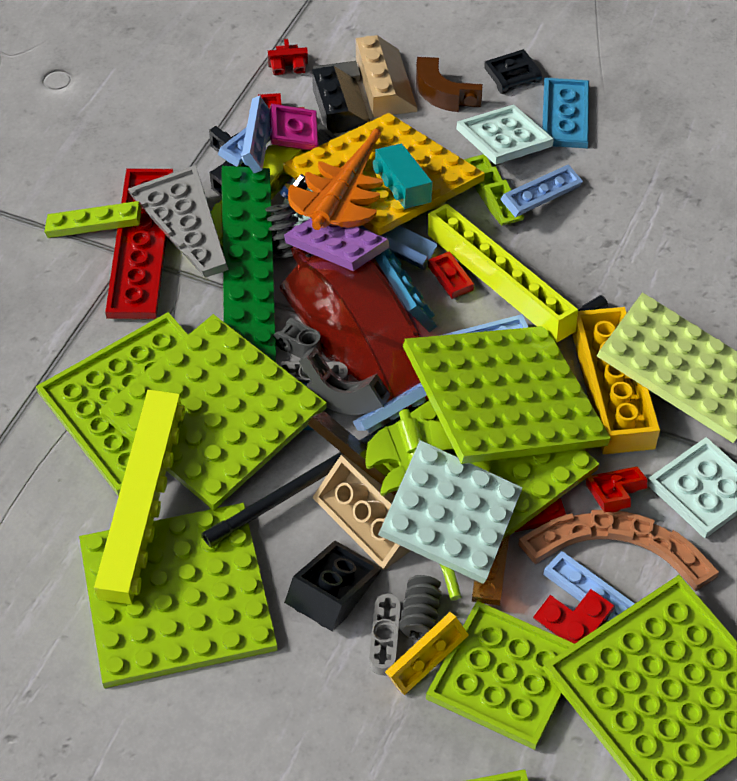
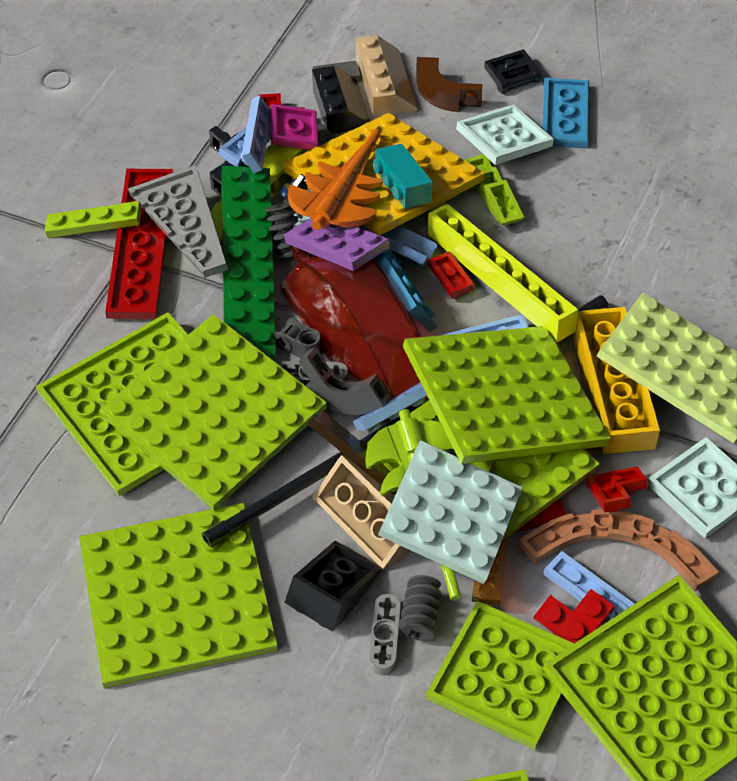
neon yellow brick [94,390,185,605] -> none
red hips [267,39,308,75] -> none
yellow plate [385,612,469,695] -> none
light blue plate [500,164,583,217] -> none

